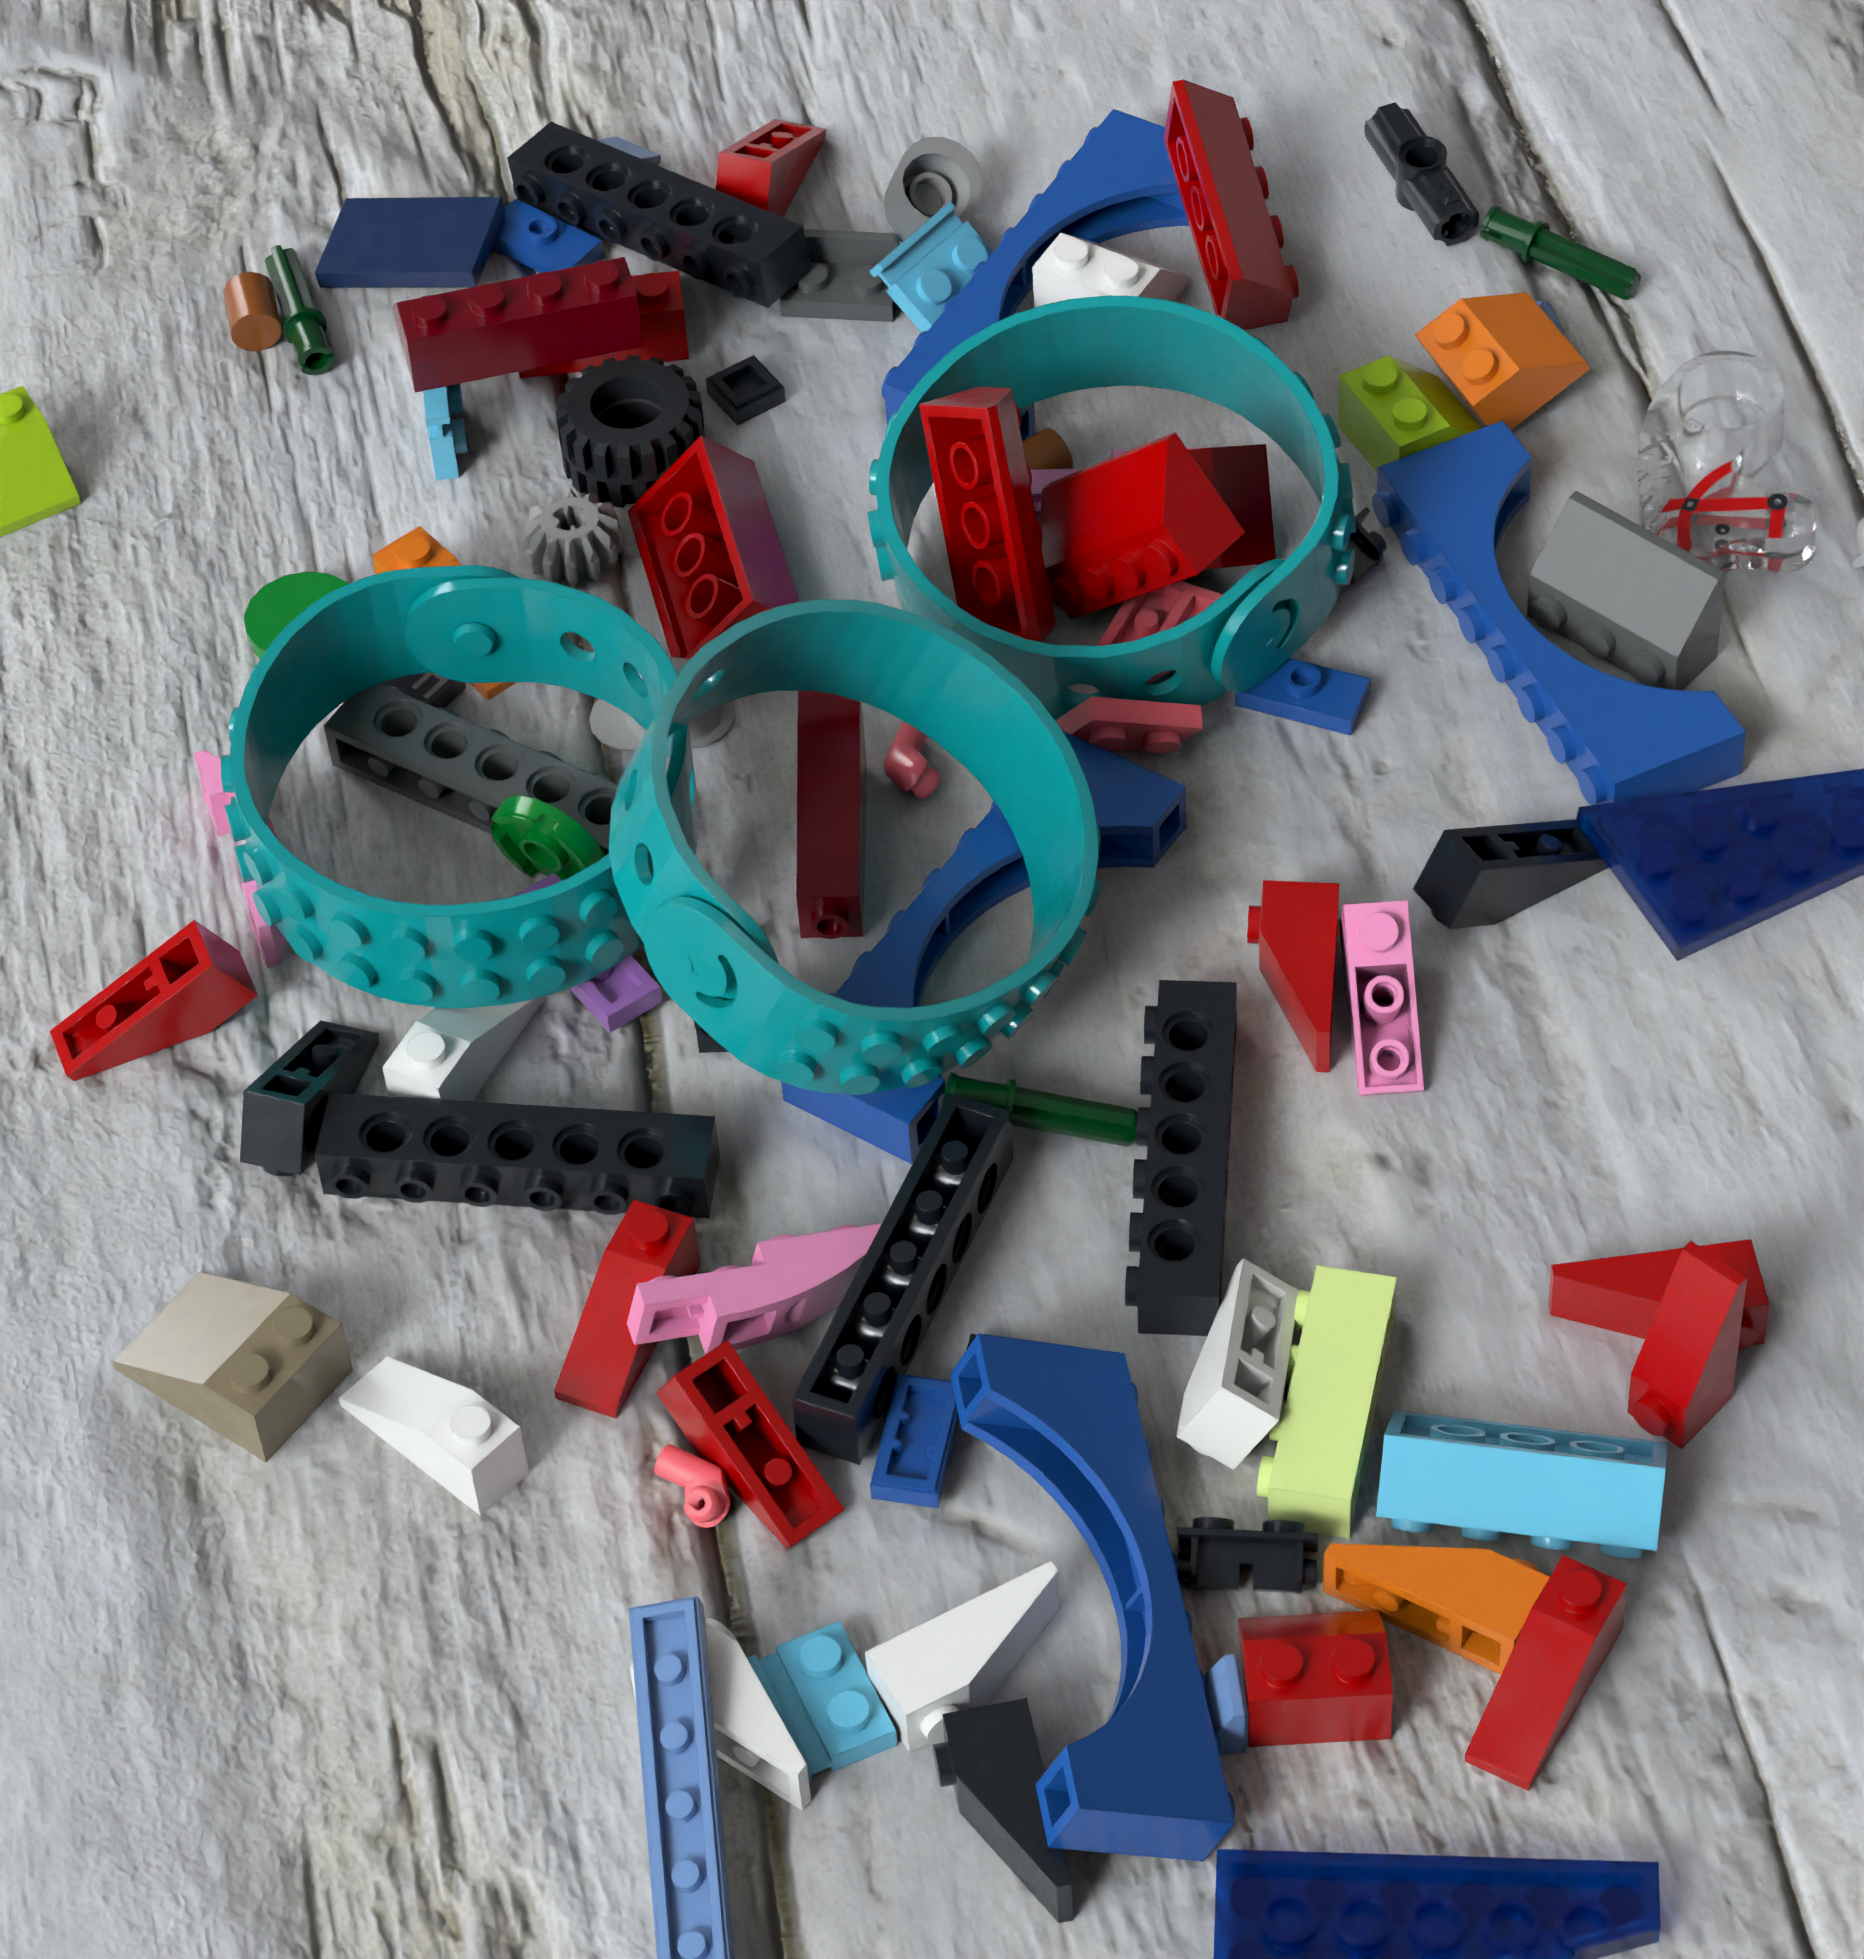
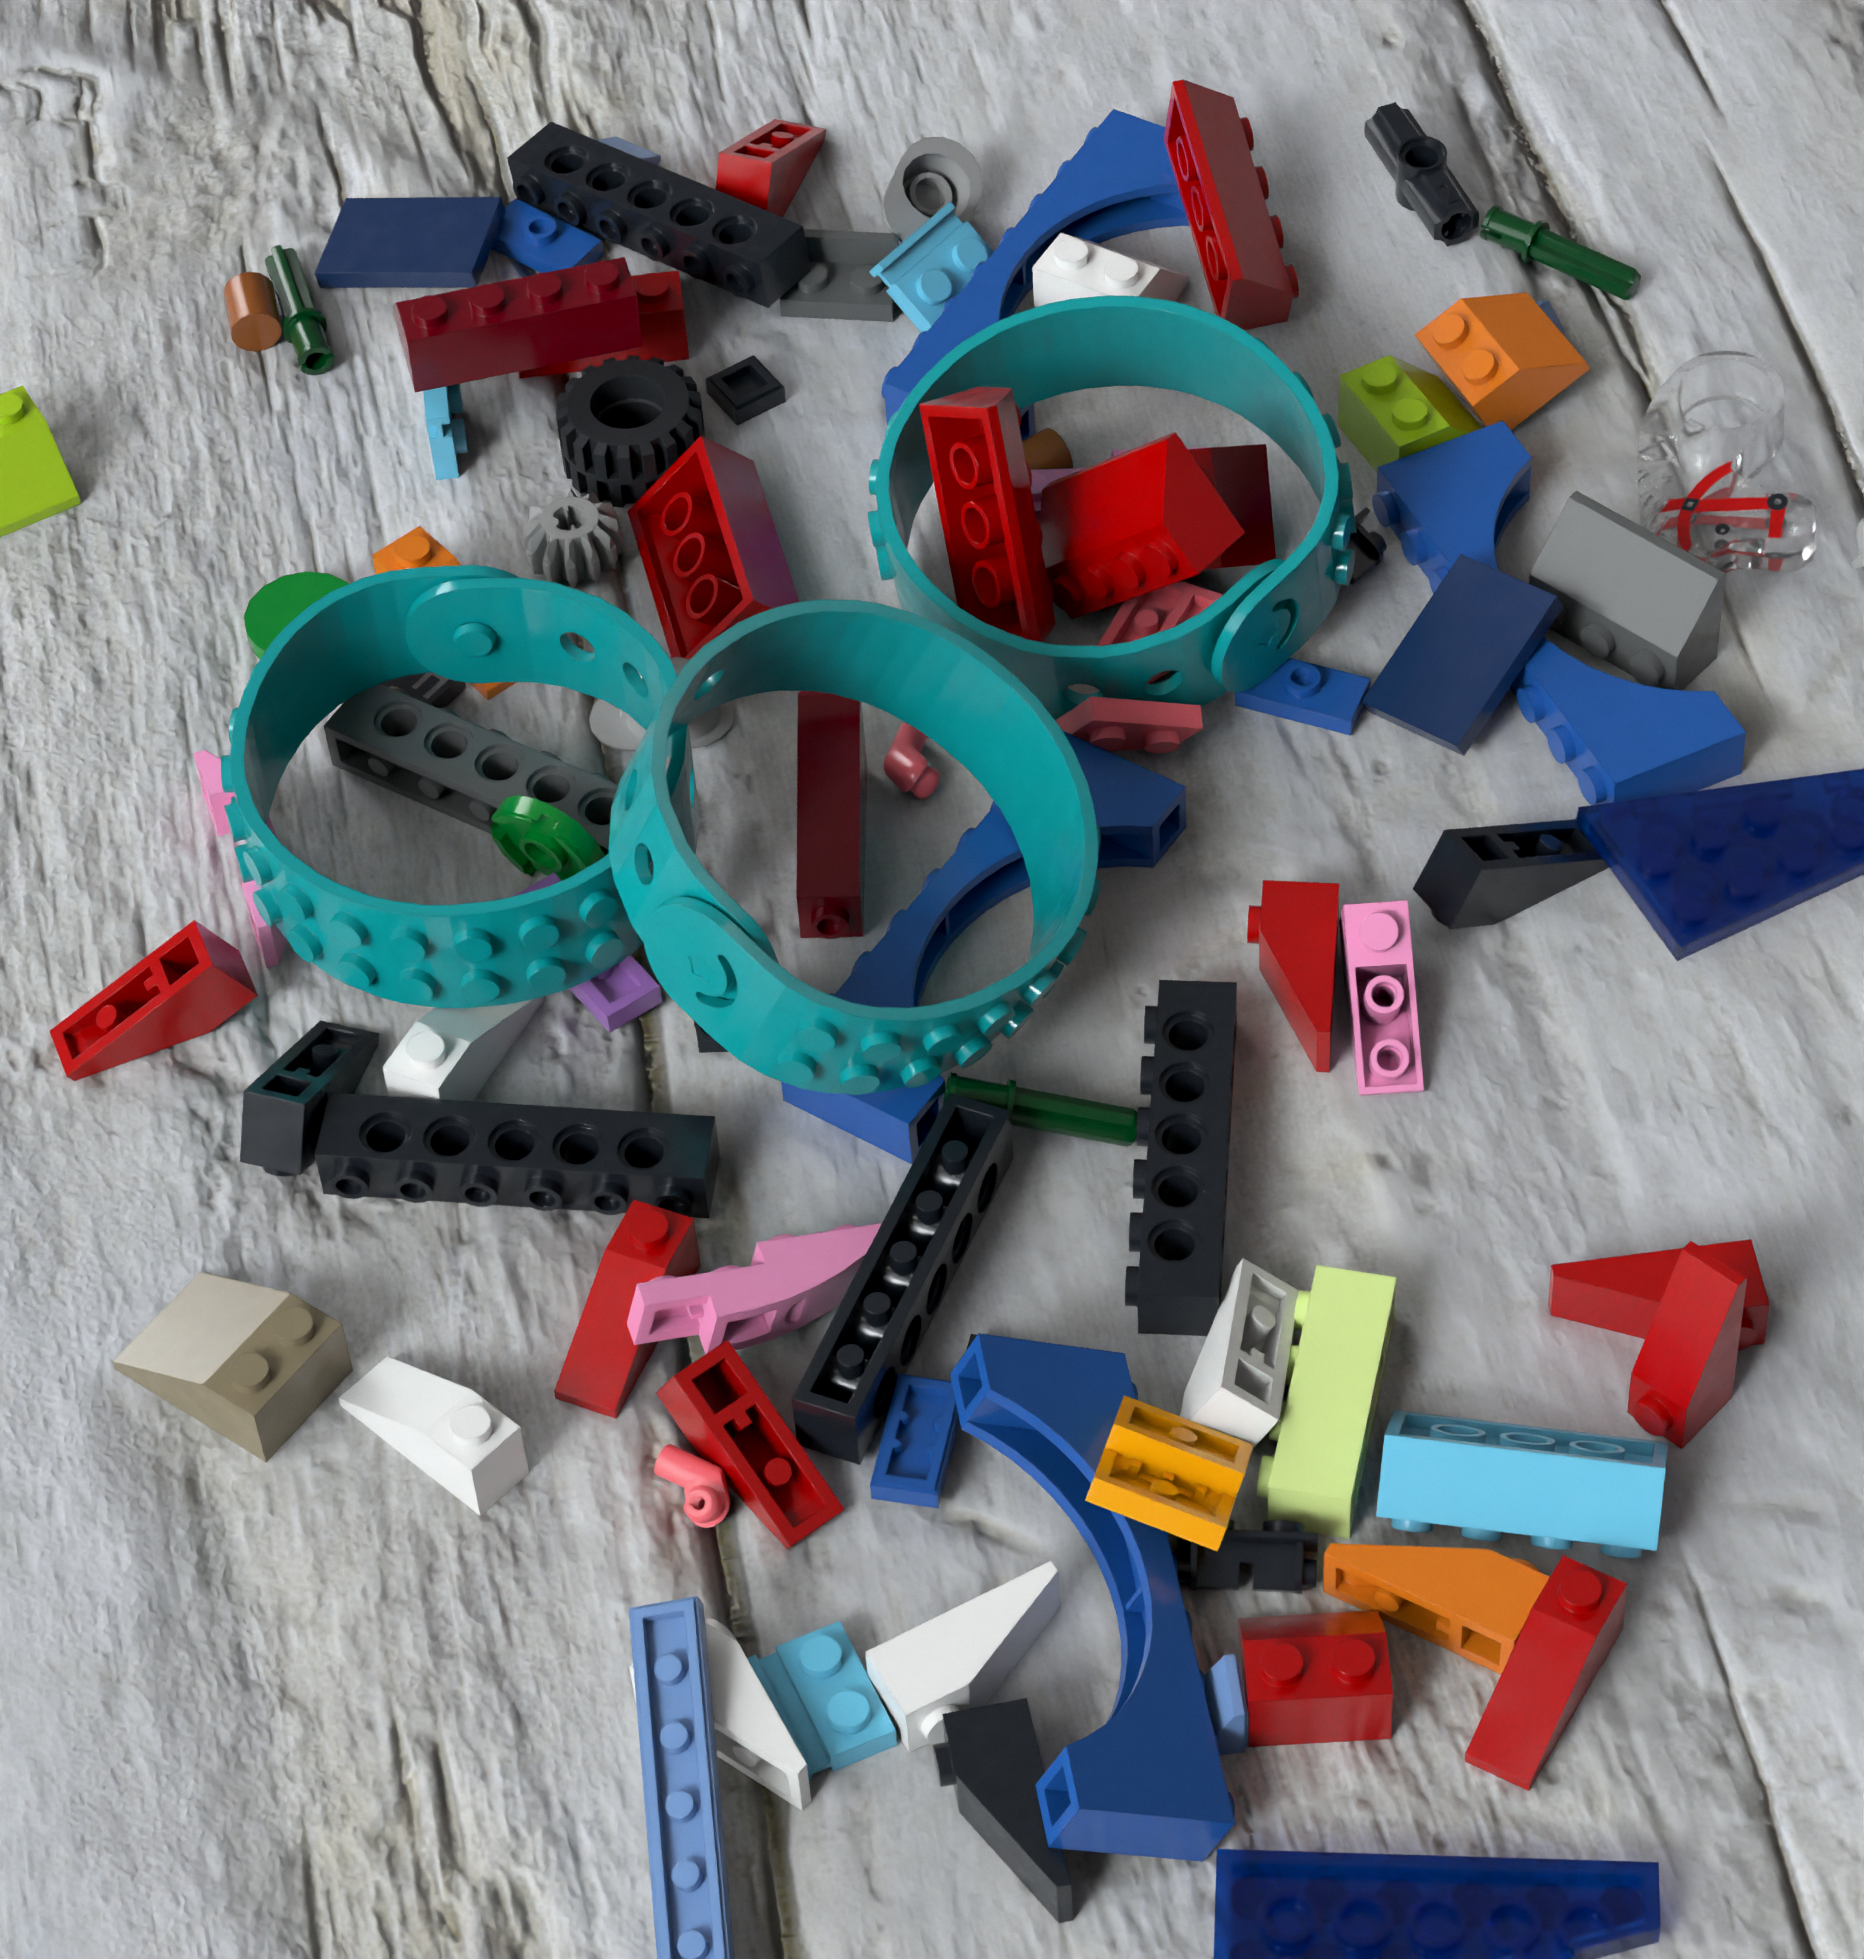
none -> light orange slope [1085,1395,1254,1551]
none -> dark blue tile [1361,554,1564,756]

